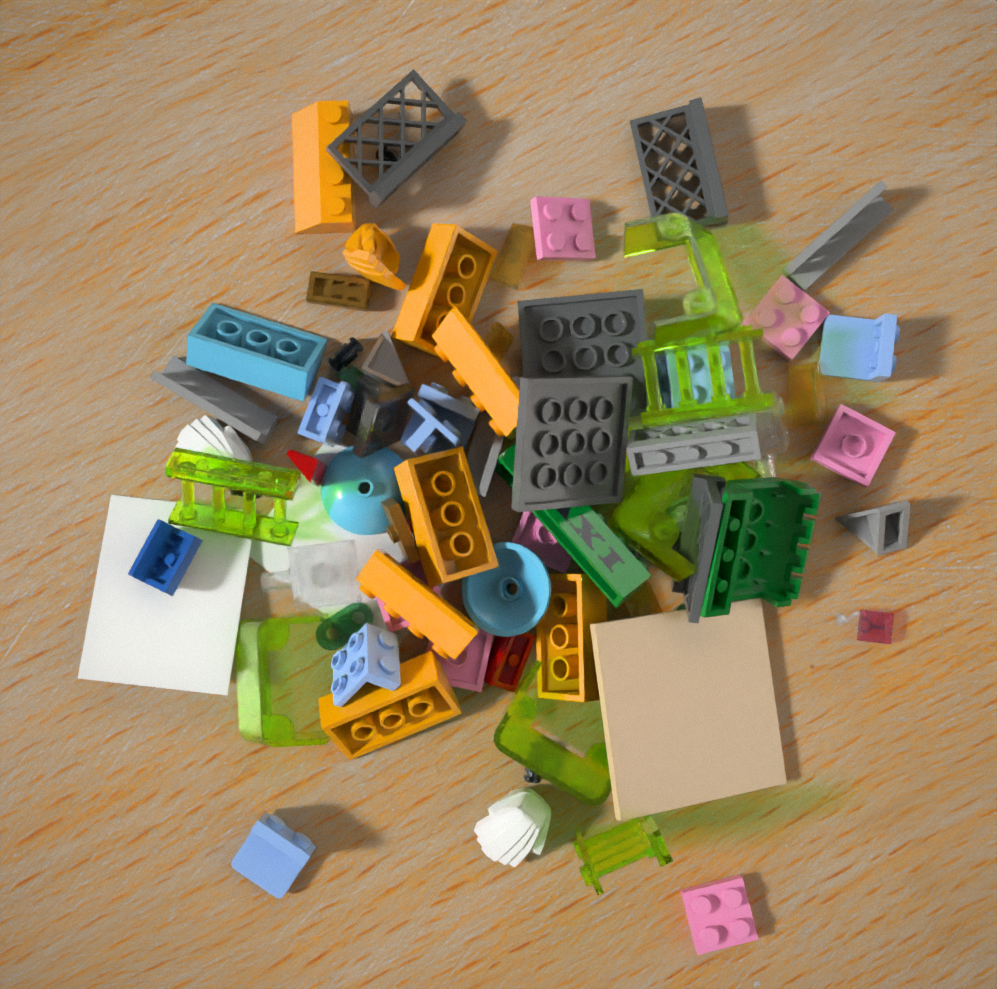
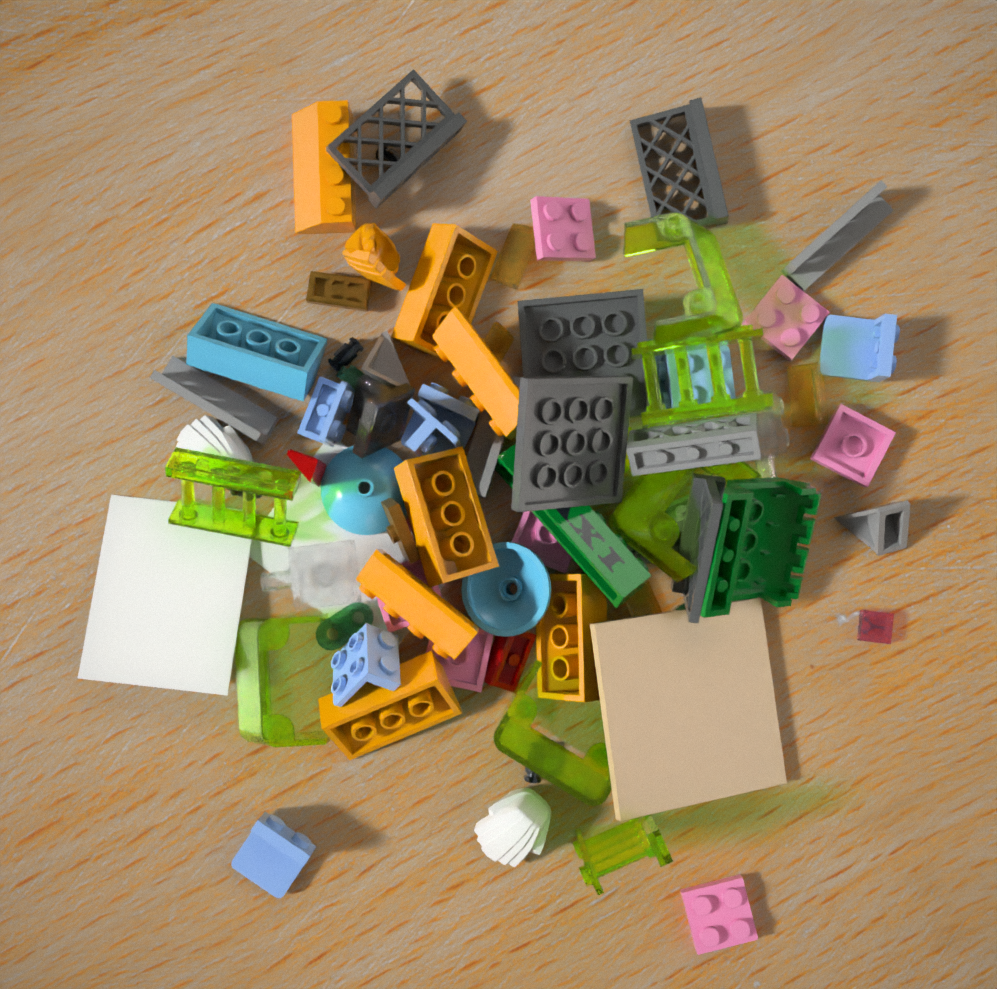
blue bracket [128,519,203,596] -> none

